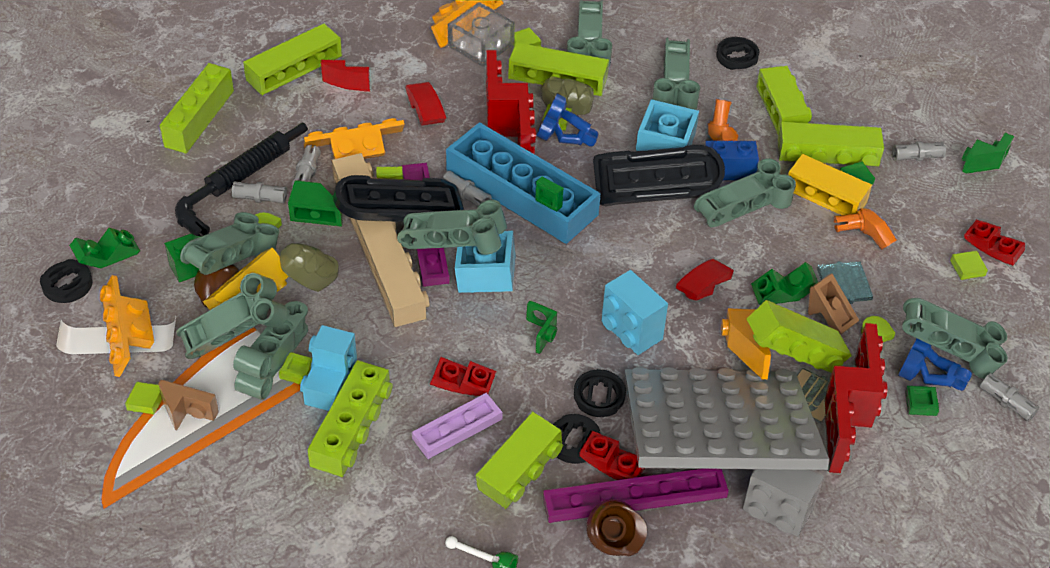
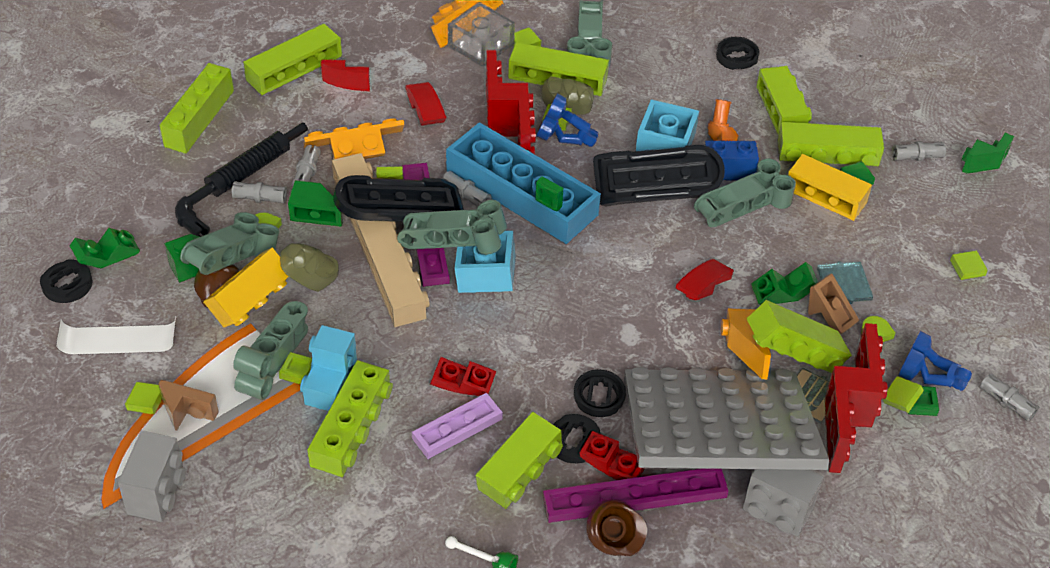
light orange bracket [100,275,154,377] -> none
sand green piece [176,273,287,359] -> none
green bracket [526,301,557,354] -> none
medium azure brick [601,270,668,355] -> none
sand green piece [652,38,700,110] -> none
orange arm [834,208,897,250] -> none
sand green piece [902,298,1008,379] -> none
red slope [964,219,1025,266] -> none
none -> light grey brick [118,430,186,522]
none -> lime tile [882,376,924,413]

